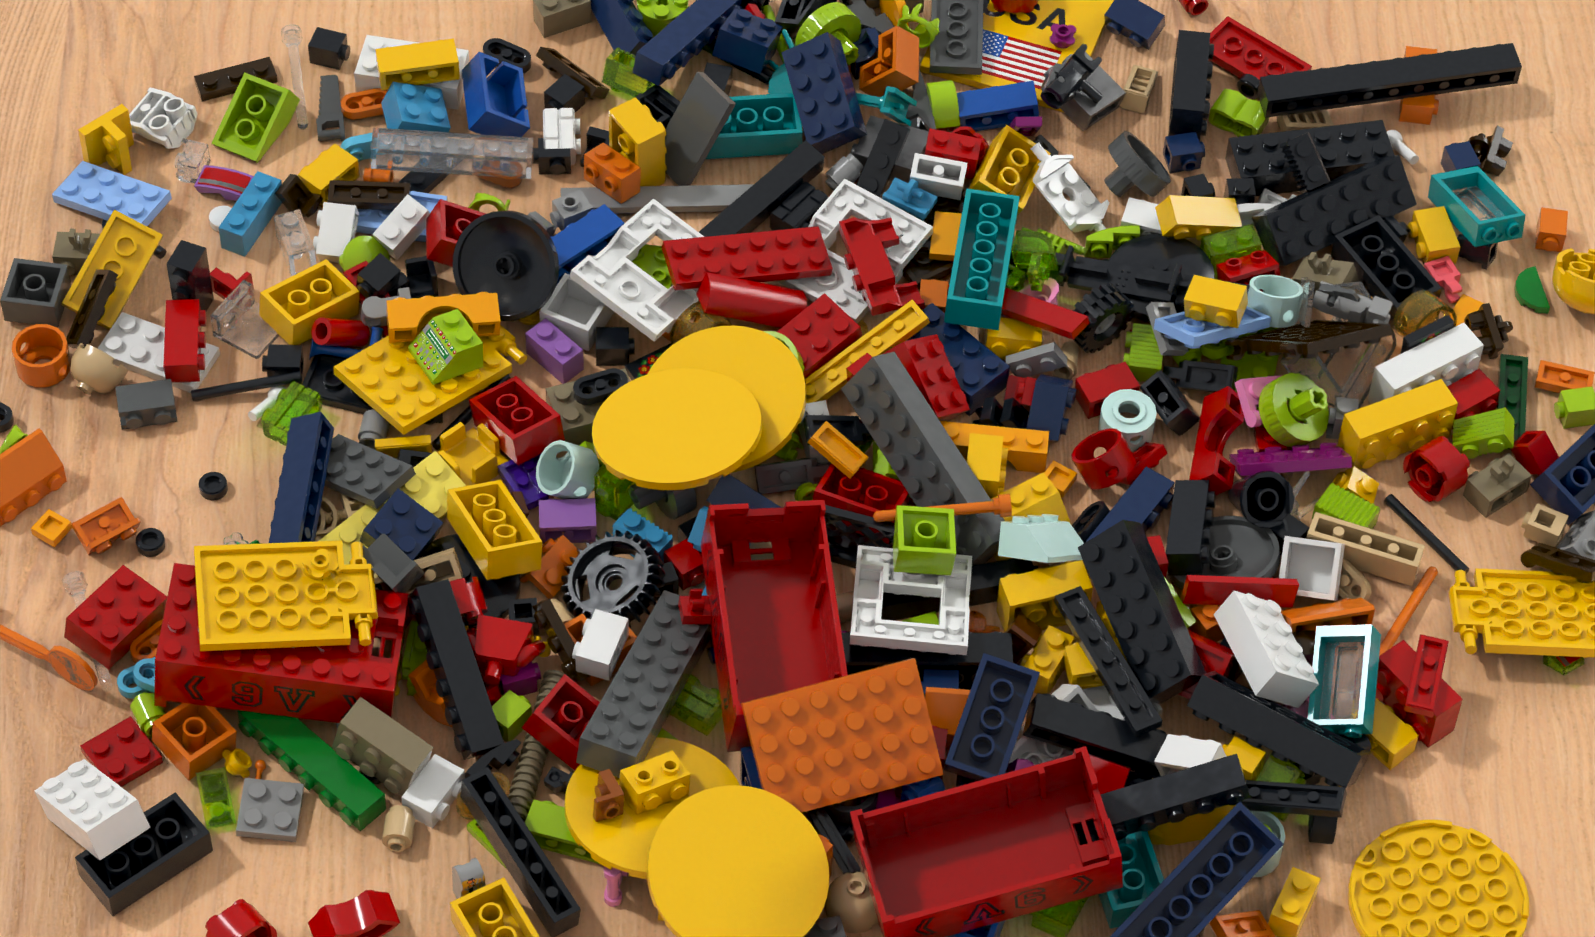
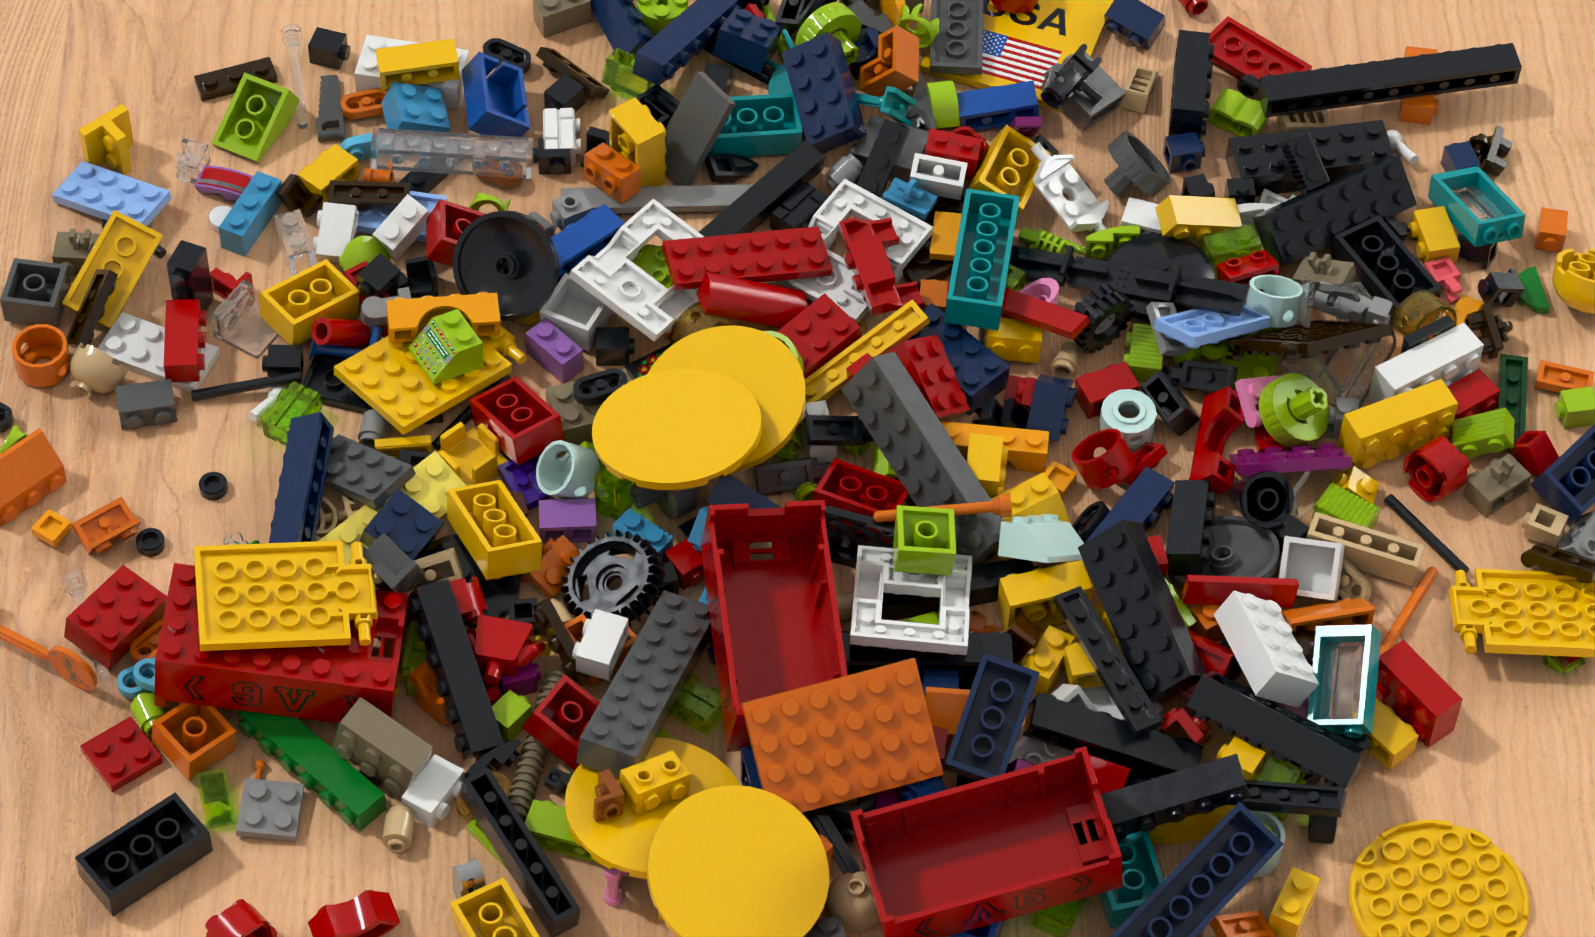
white brick [34,759,151,860] -> none
white slope [129,87,198,149] -> none
yellow plate [222,748,252,778] -> none
yellow plate [302,549,338,579] -> none
red tile [678,589,712,624] -> none
light orange tile [807,421,869,479] -> none
light grey plate [1005,342,1067,378] -> none
clear neon green brick [1011,230,1058,291] -> none
magenta plate [1050,24,1076,48] -> none
white brick [1154,734,1227,776] -> none
yellow brick [1184,275,1248,328] -> none
red tile [1404,634,1449,718] -> none
none -> black plate [704,154,759,182]
none -> red bracket [1161,708,1213,745]
none -> black brick [1478,269,1525,307]

